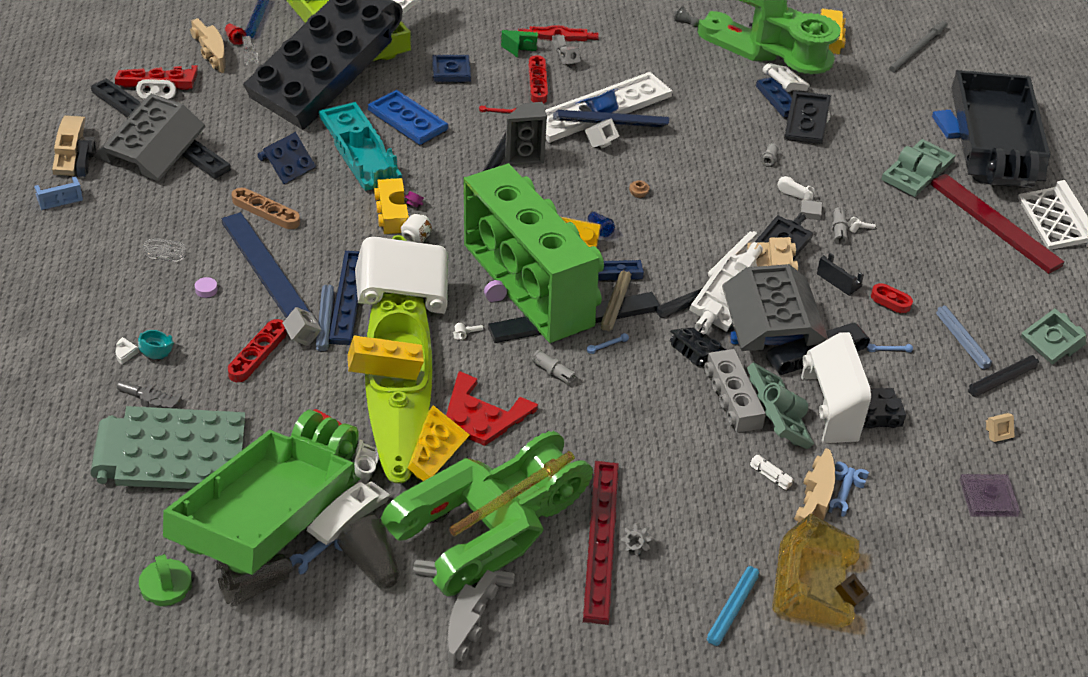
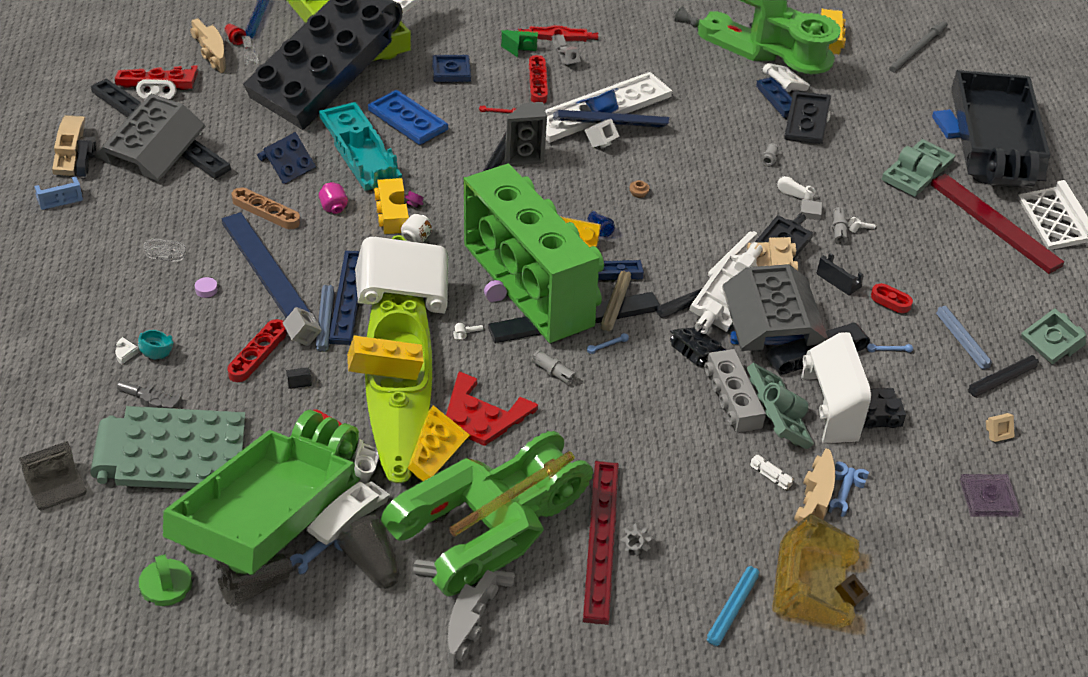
none -> clear smoke bracket [19,441,87,510]
none -> black slope [286,367,312,389]
none -> dark pink head [318,182,348,214]

